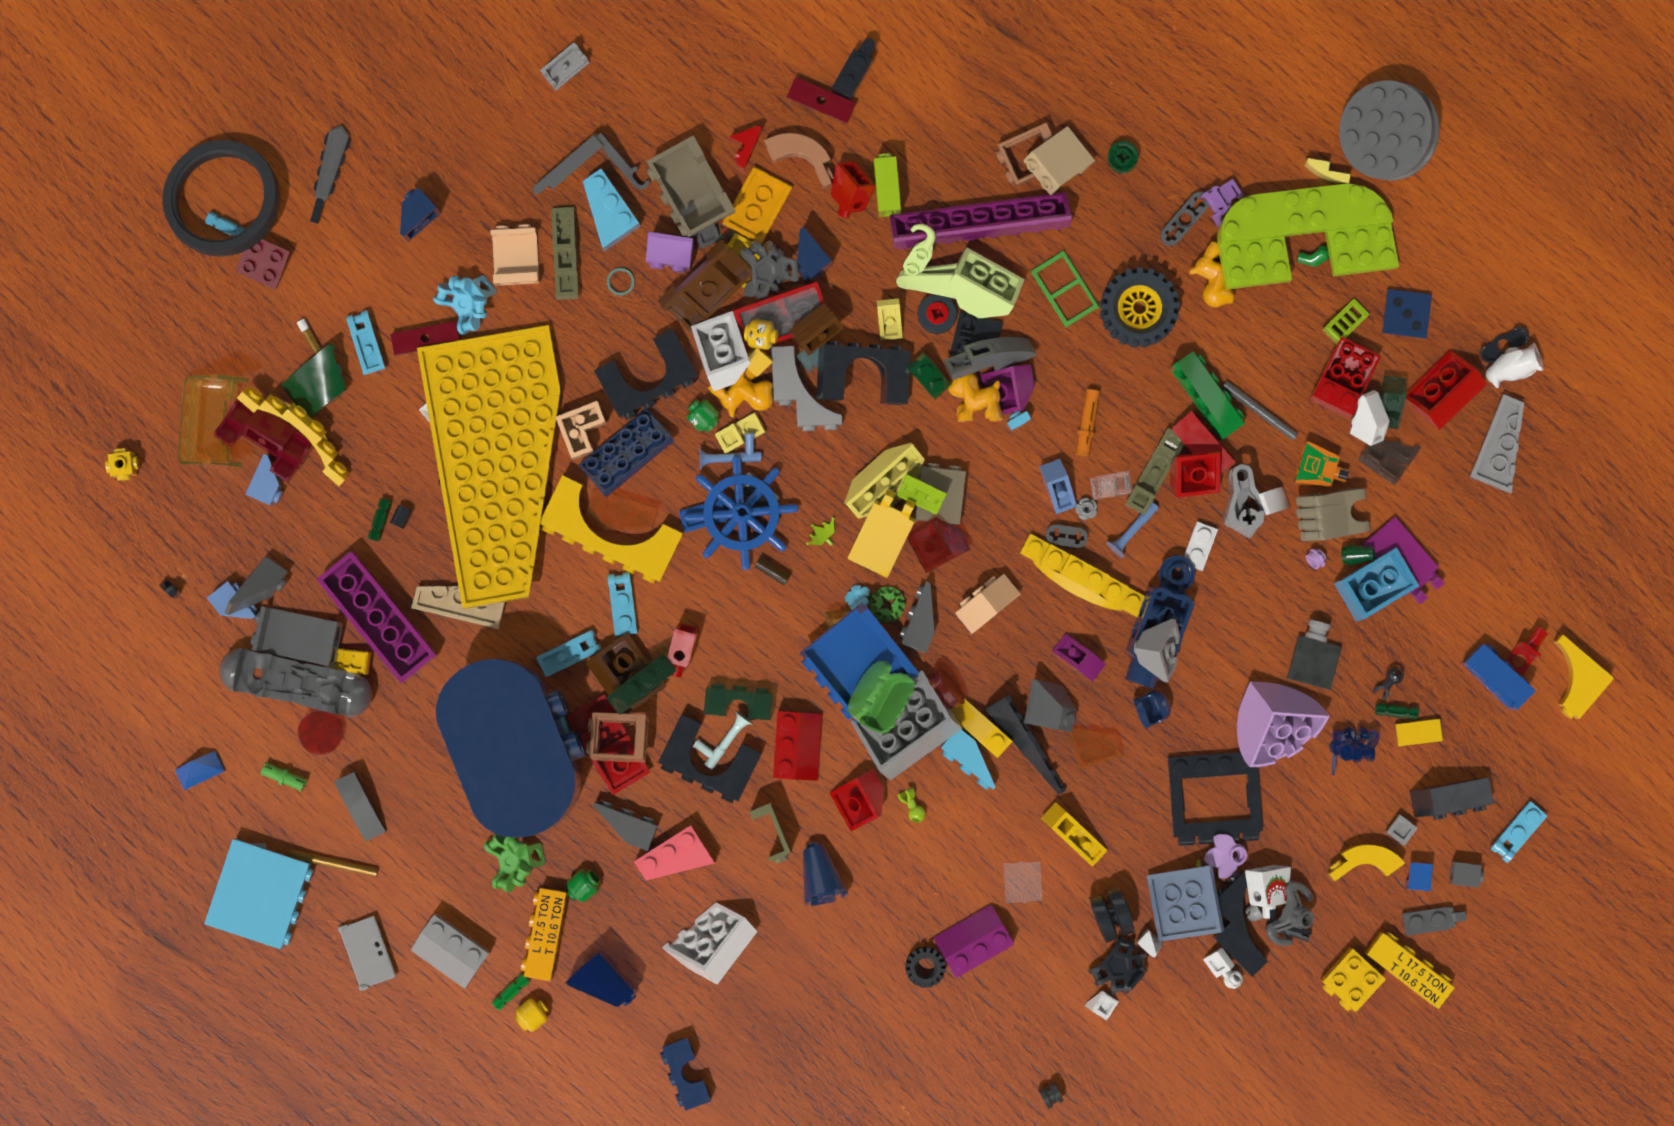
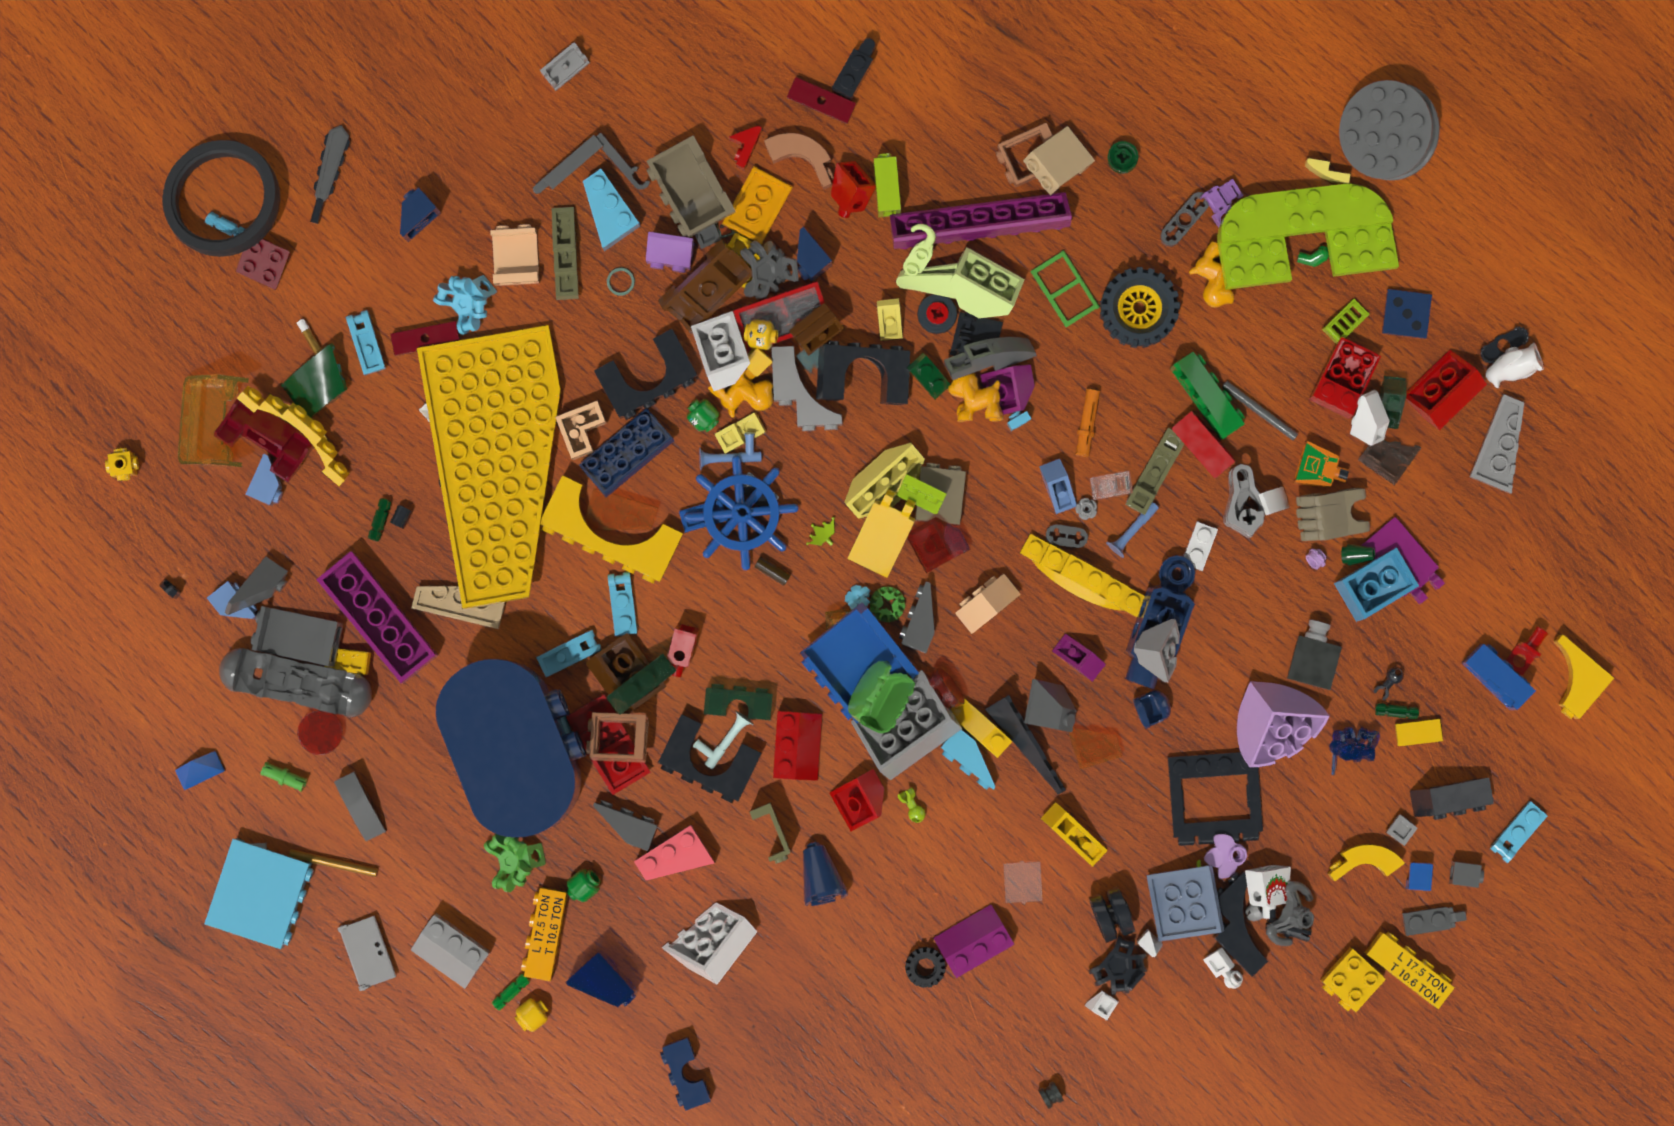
red slope [1170,451,1220,498] -> none

